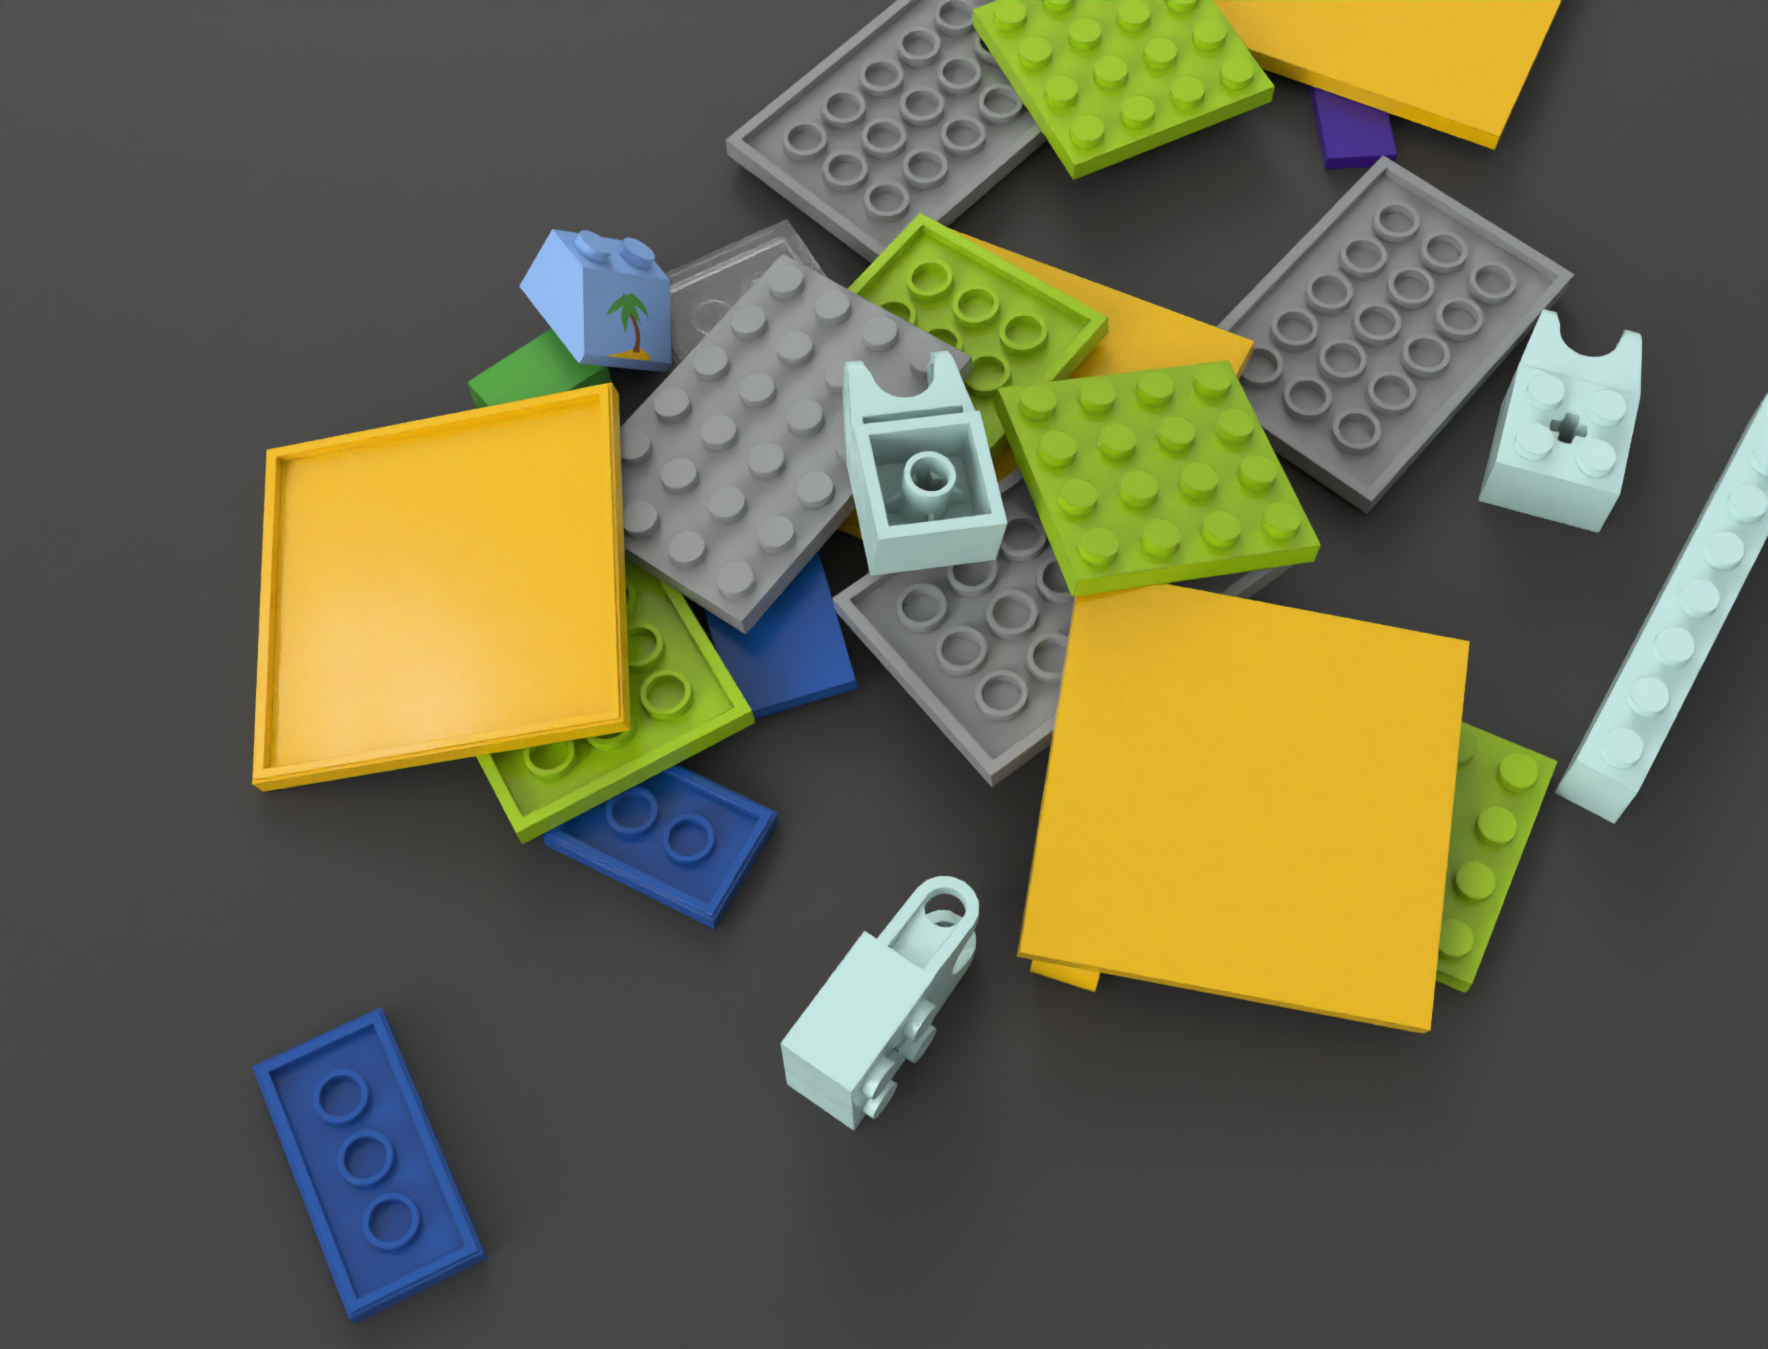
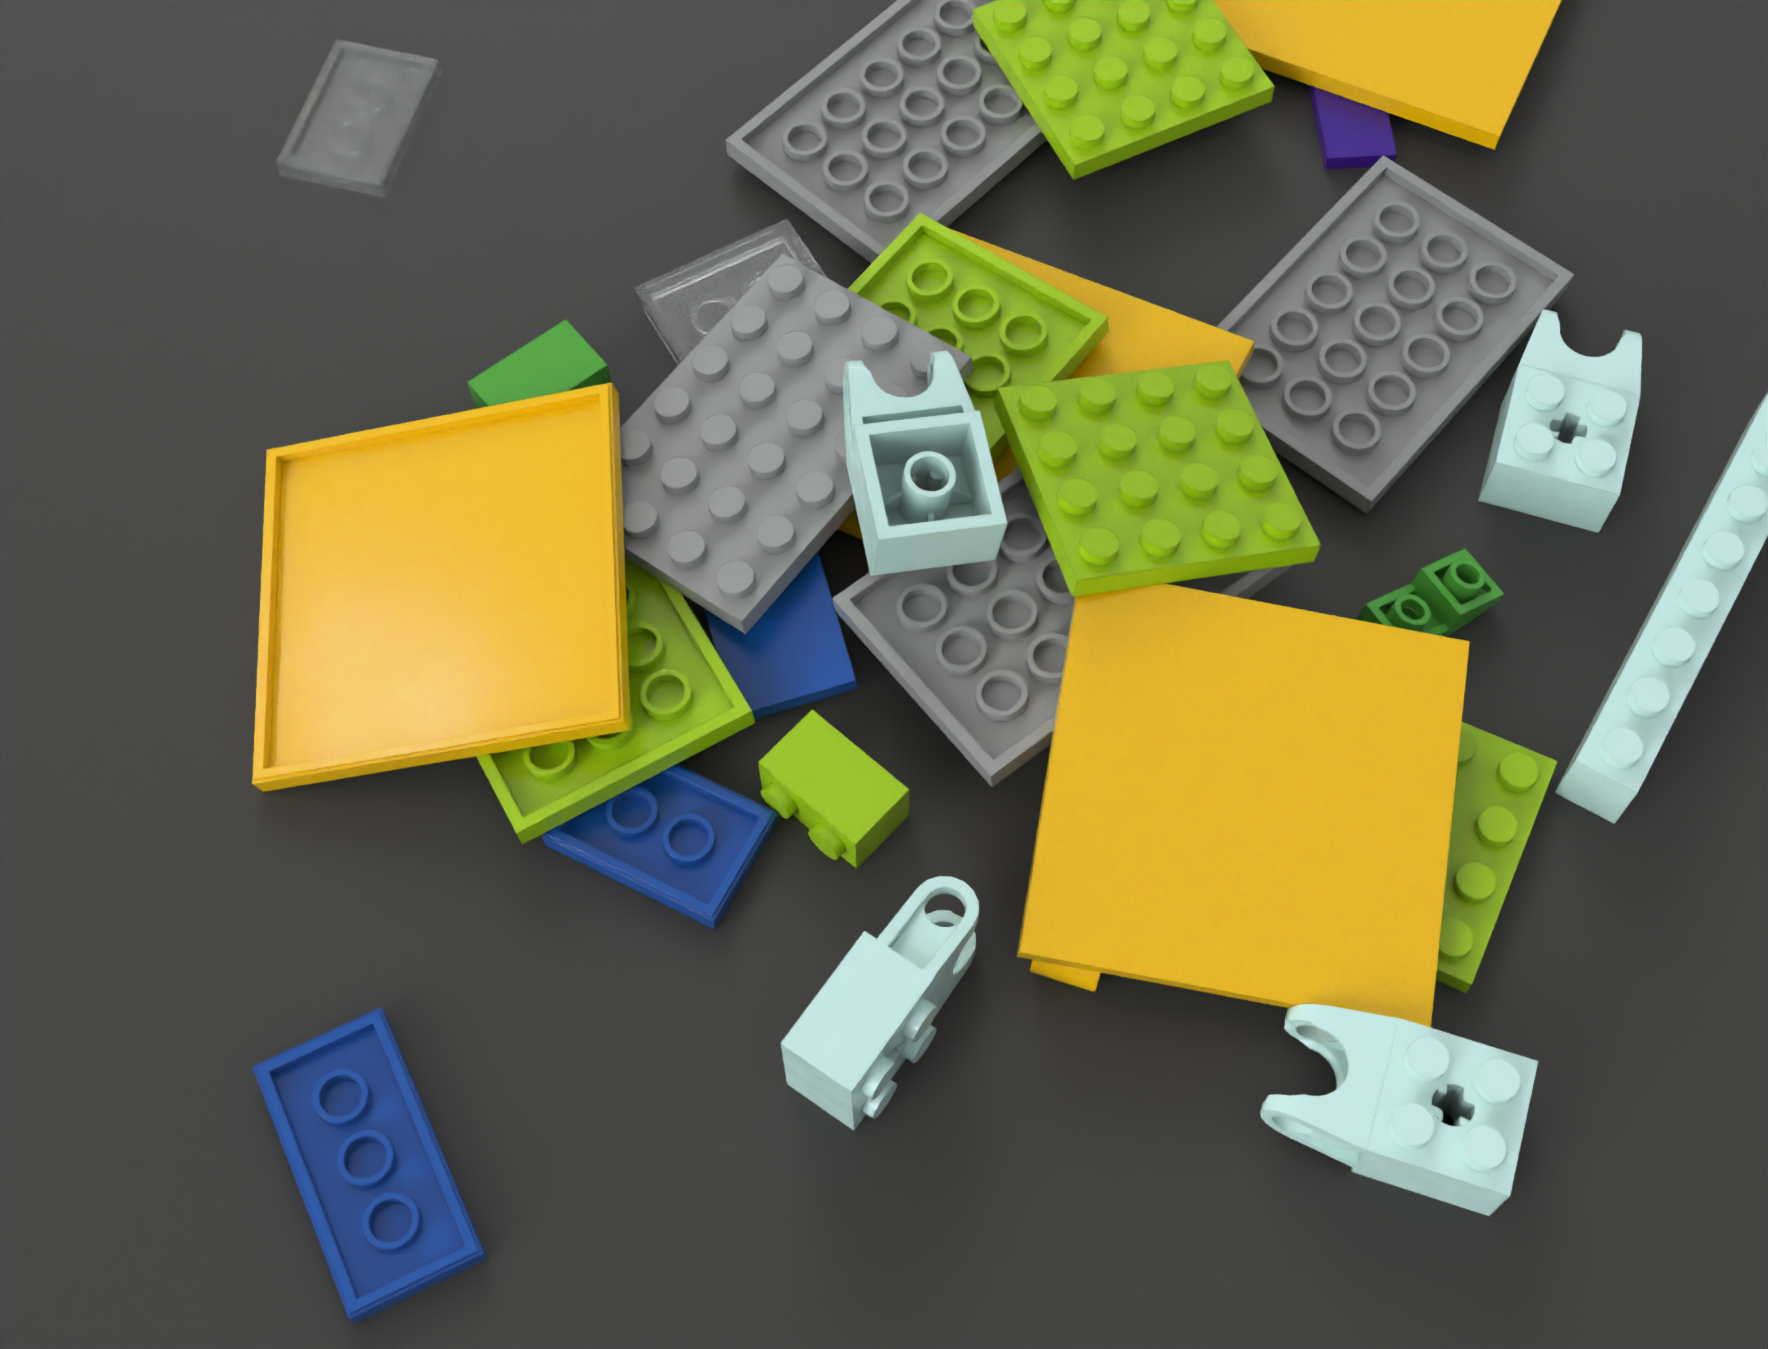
light blue slope [520,229,672,372] -> none
none -> clear tile [276,39,442,198]
none -> lime brick [758,709,909,869]
none -> light aqua brick [1260,1004,1538,1216]
none -> bright green slope [1357,548,1504,637]

